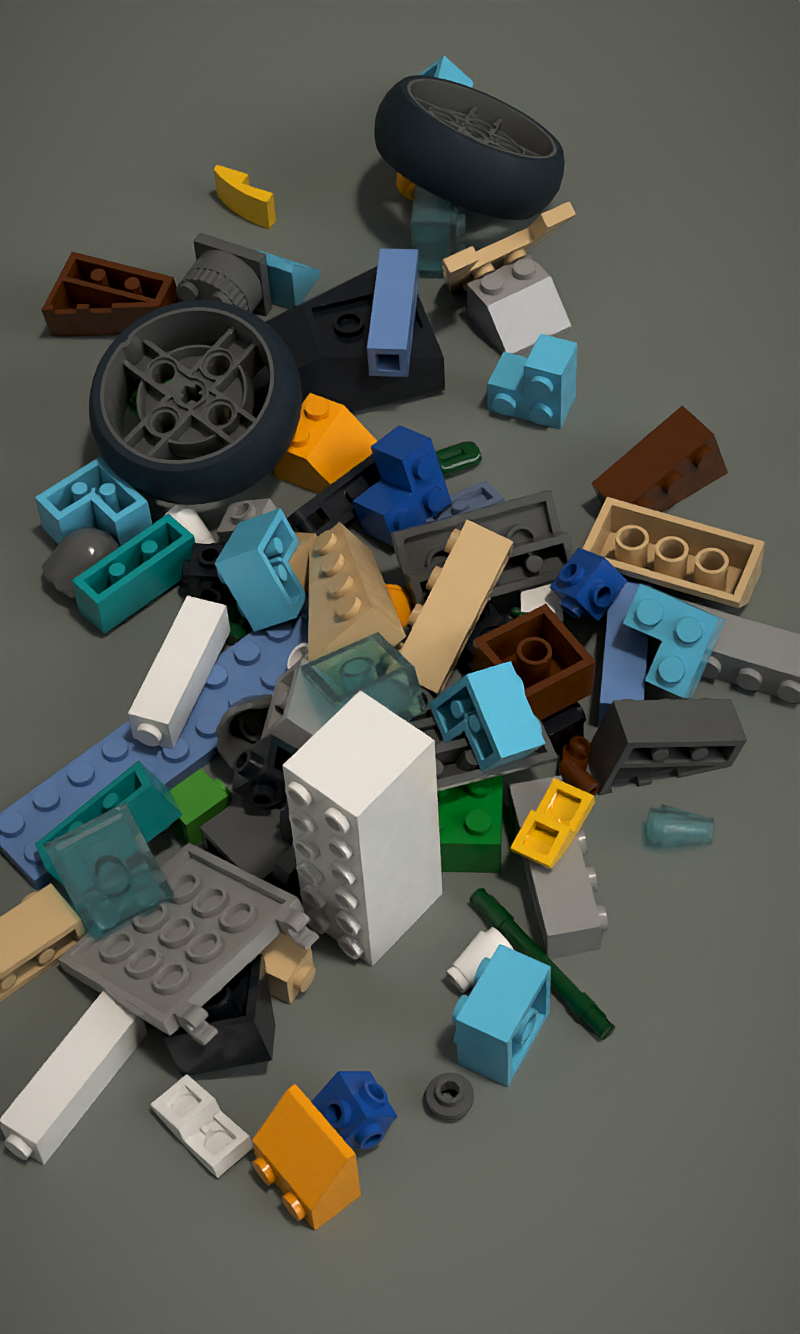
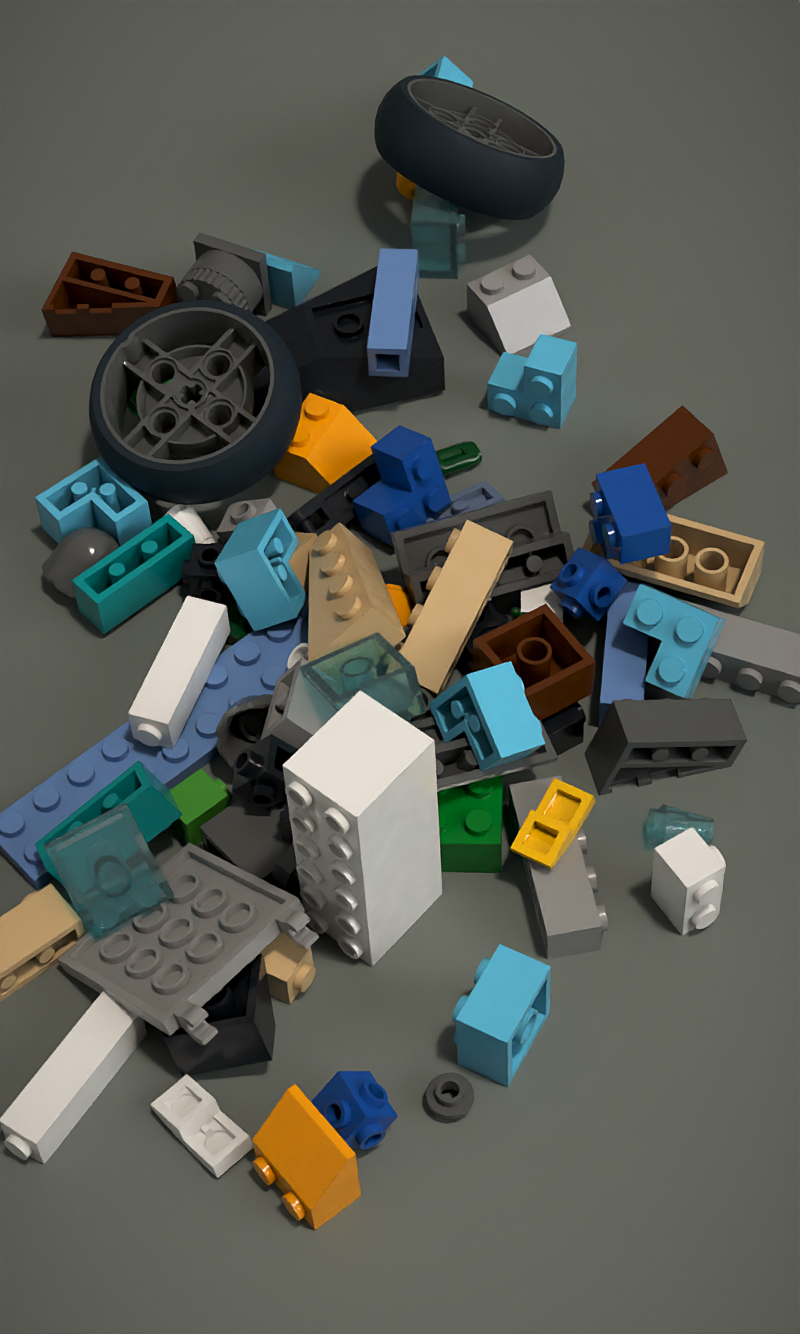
yellow slope [214,165,276,229] -> none
tan wing [442,201,576,292] -> none
white cone [446,927,514,993] -> none
dark green piece [470,888,615,1040] -> none
reddish brown arm [558,736,601,796] -> none
none -> blue brick [589,463,672,565]
none -> white brick [650,827,726,935]

